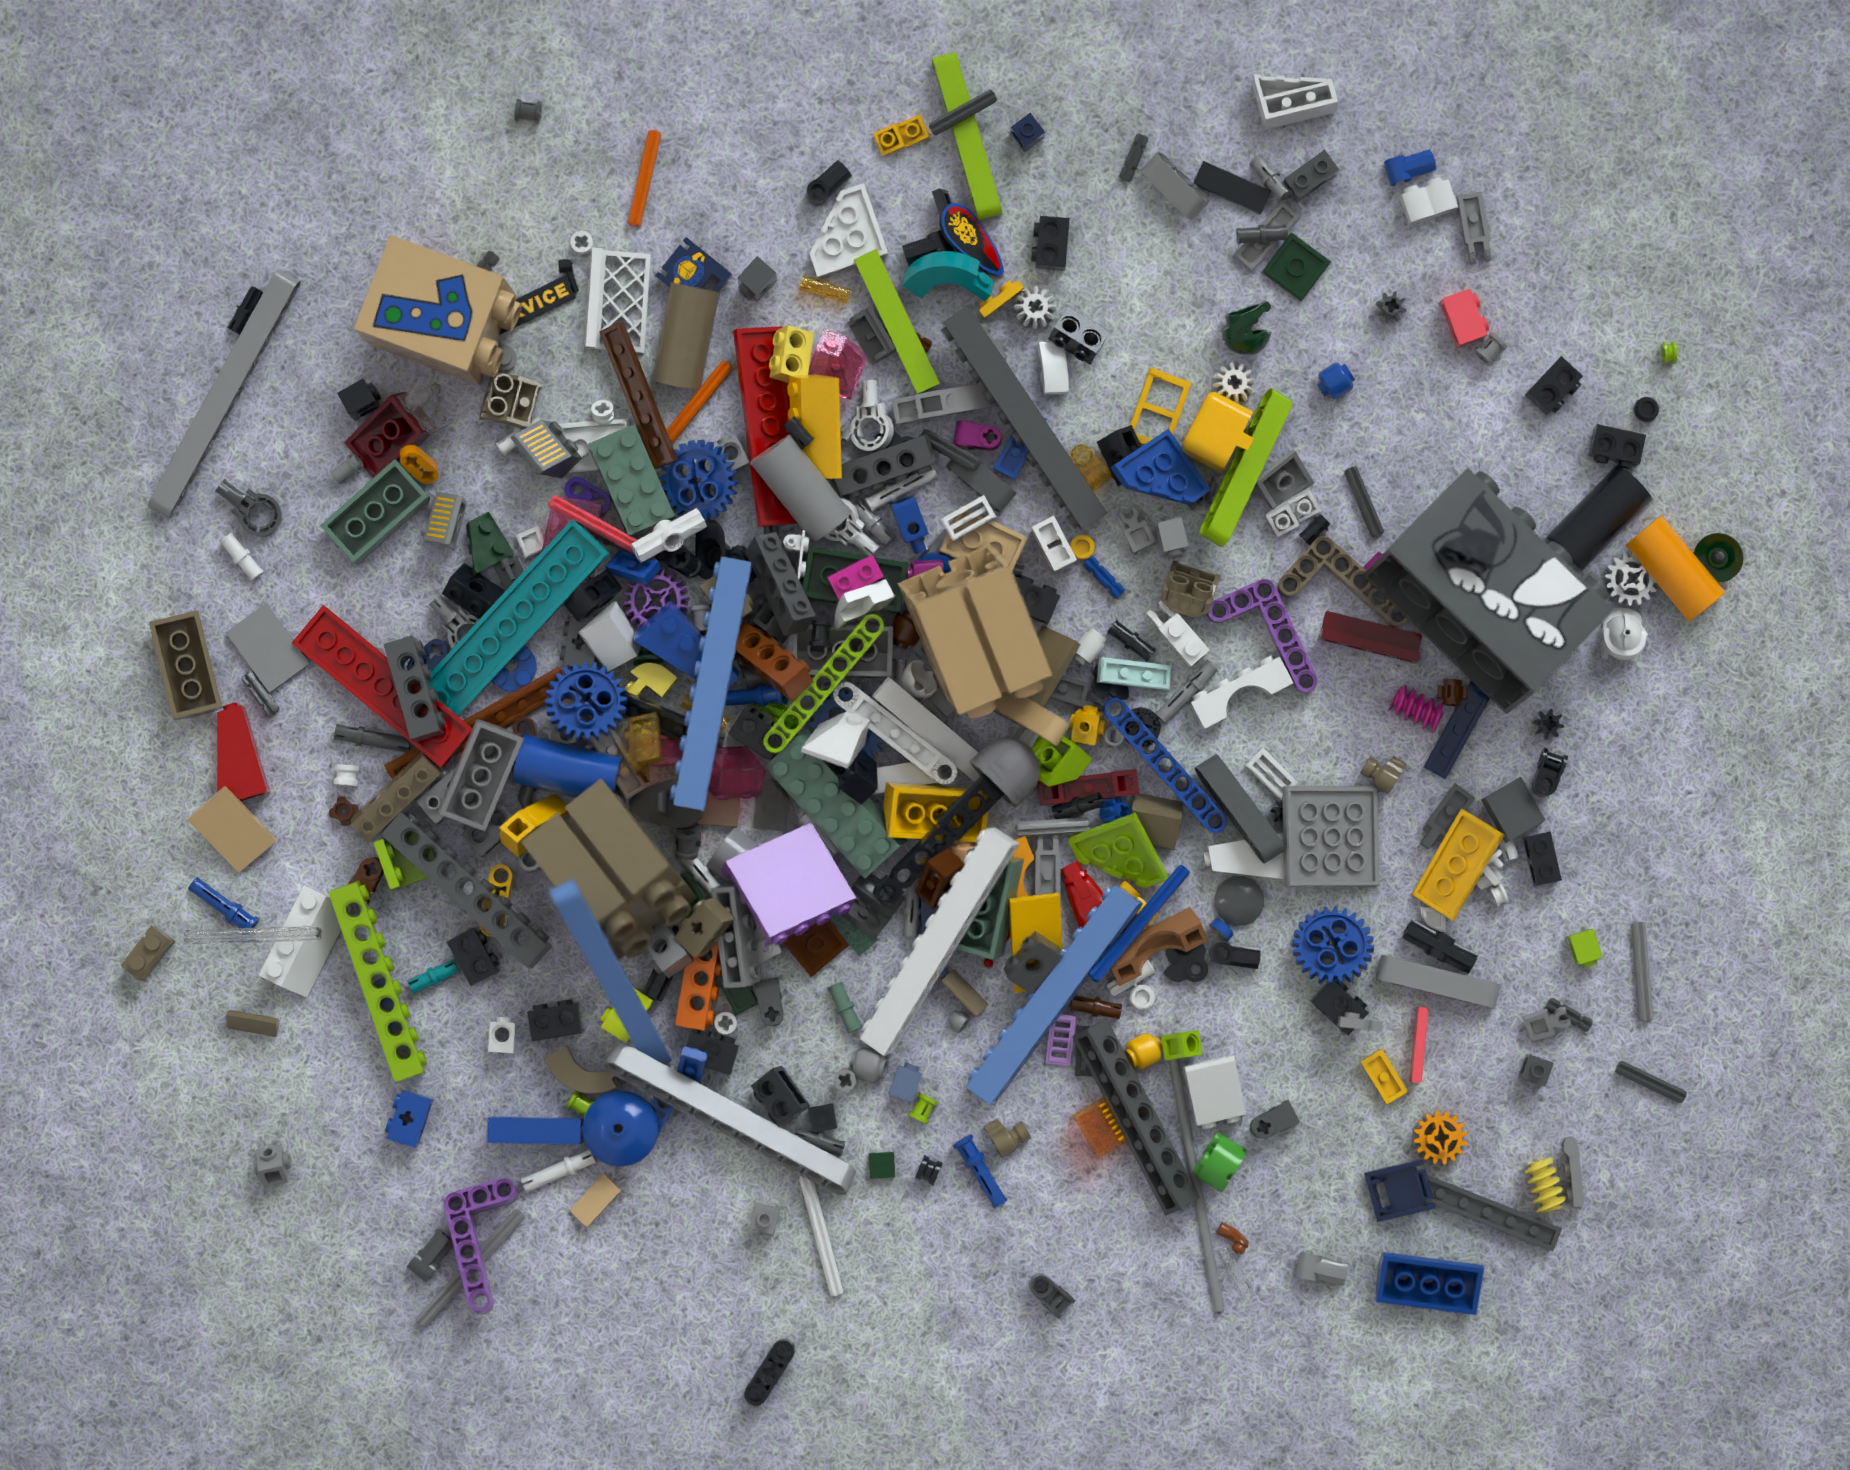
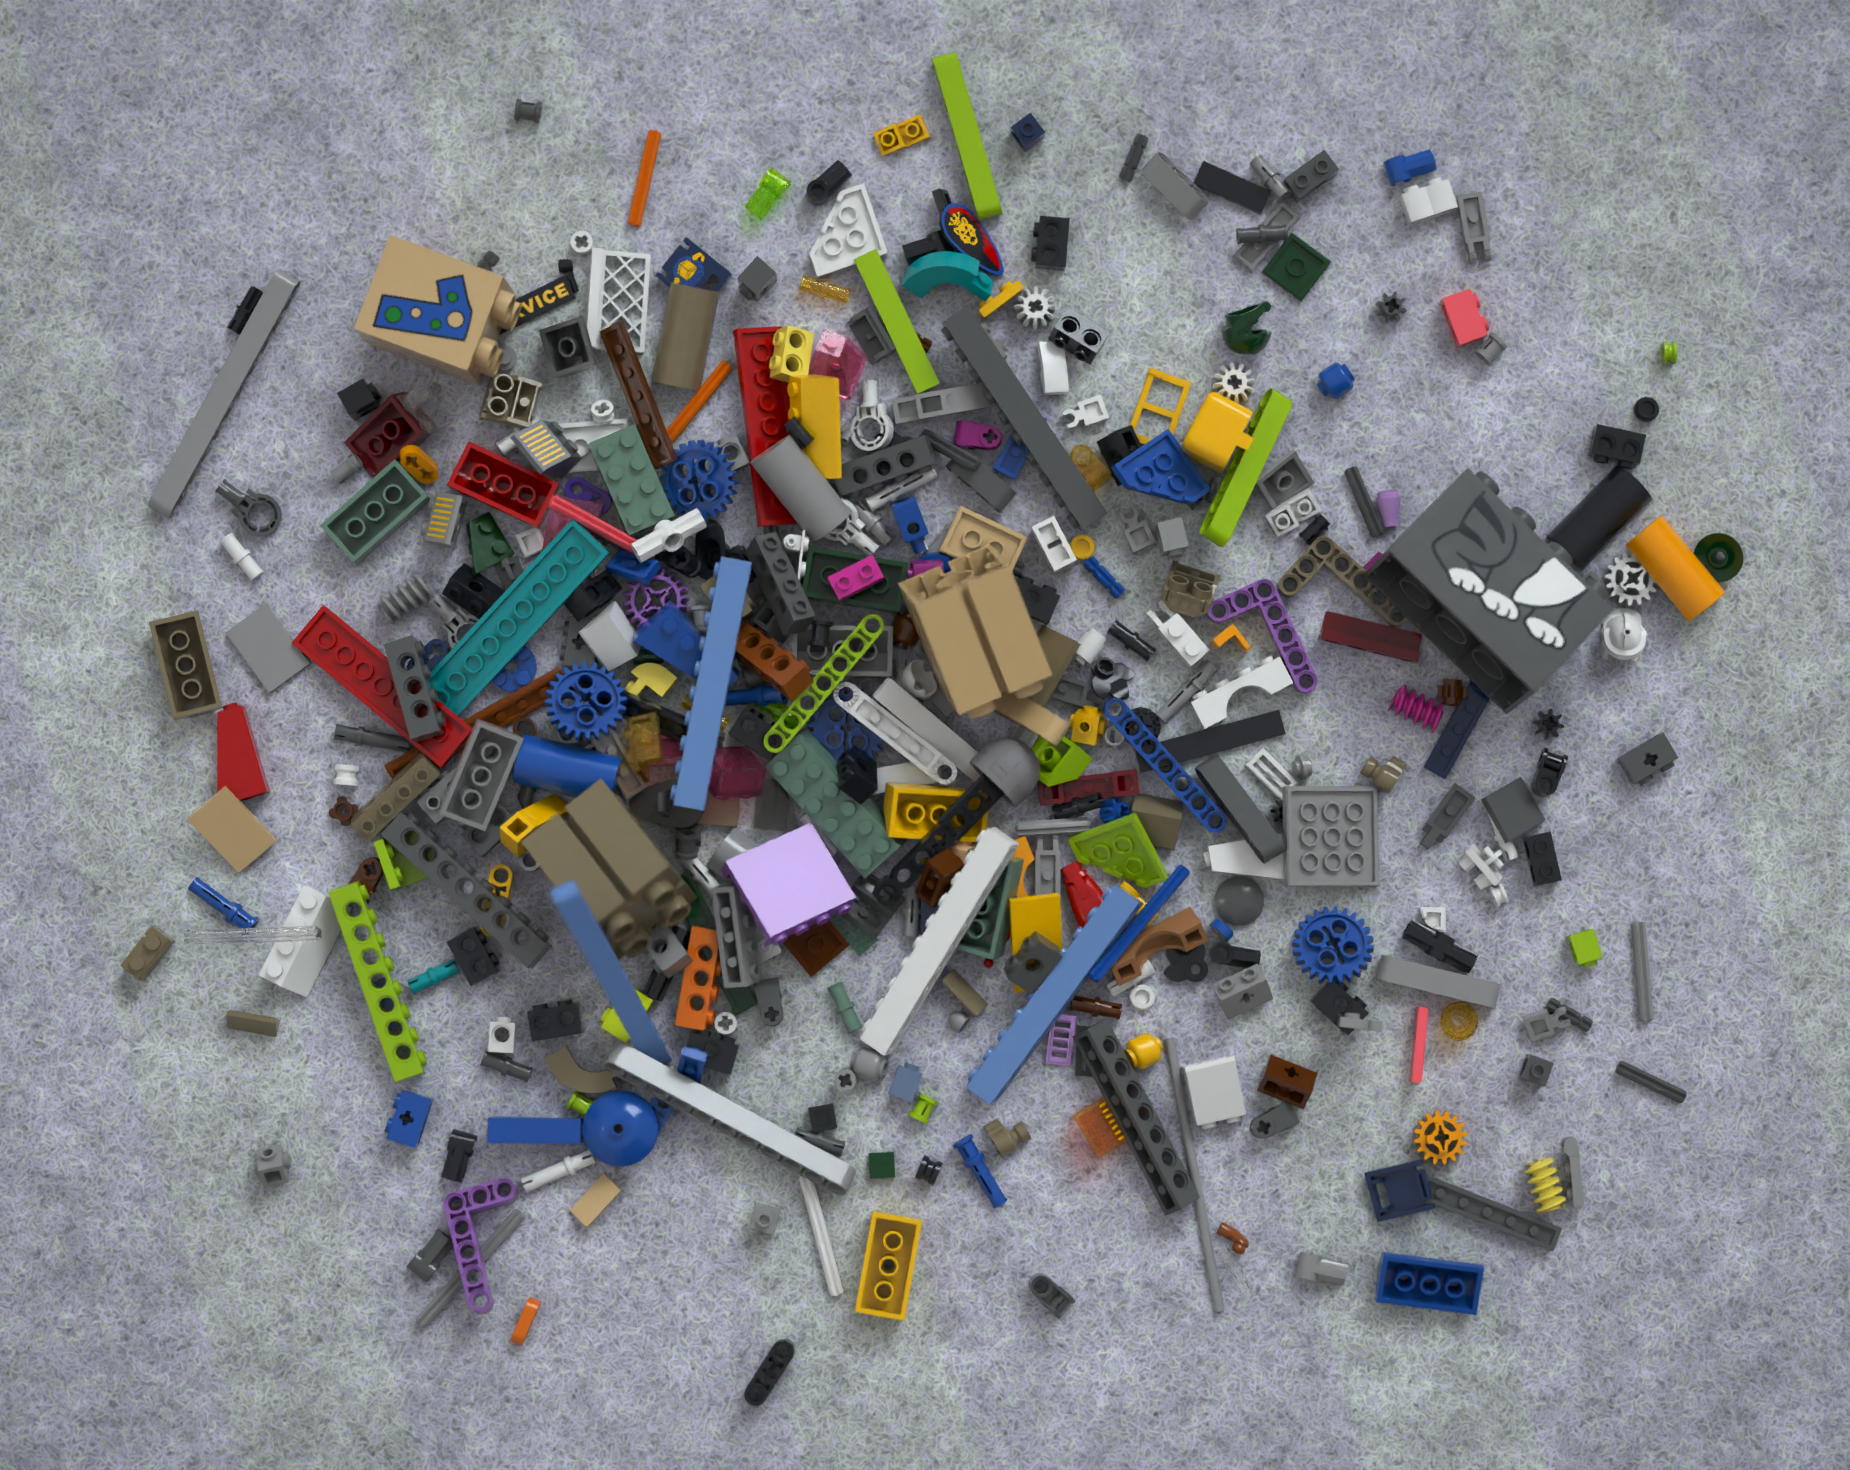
dark grey axle [241,671,280,716] -> none
dark tan brick [674,898,735,958] -> none
black brick [751,1066,810,1126] -> none
white slope [801,712,870,768] -> none
white slope [834,579,895,631] -> none
dark grey axle [929,90,997,136] -> none
white tile [940,495,996,542] -> none
light aqua tile [1097,657,1172,690] -> none
lime brick [1161,1030,1203,1061] -> none
bright green brick [1191,1132,1247,1193] -> none
white wedge [1252,74,1338,130] -> none
yellow plate [1360,1049,1408,1105] -> none
yellow tile [1412,809,1505,921] -> none
black slope [1438,529,1501,572] -> none
black brick [1525,356,1583,415] -> none
none -> light grey piece [379,573,435,625]
none -> black piece [441,1129,478,1183]
none -> red brick [447,441,559,529]
none -> dark grey pin [480,1051,533,1082]
none -> orange beam [510,1297,541,1346]
none -> dark grey slope [539,316,597,378]
none -> clear neon green piece [745,167,792,220]
none -> yellow brick [855,1210,922,1321]
none -> white plate [1062,394,1109,429]
none -> black tile [1134,710,1286,773]
none -> light orange panel [1210,624,1251,654]
none -> light grey brick [1212,963,1273,1020]
none -> reddish brown brick [1257,1055,1317,1109]
none -> light grey plate [1292,755,1312,780]
none -> lavender cone [1376,490,1401,527]
none -> clear yellow hair [1440,1001,1478,1041]
none -> dark grey brick [1617,732,1679,786]

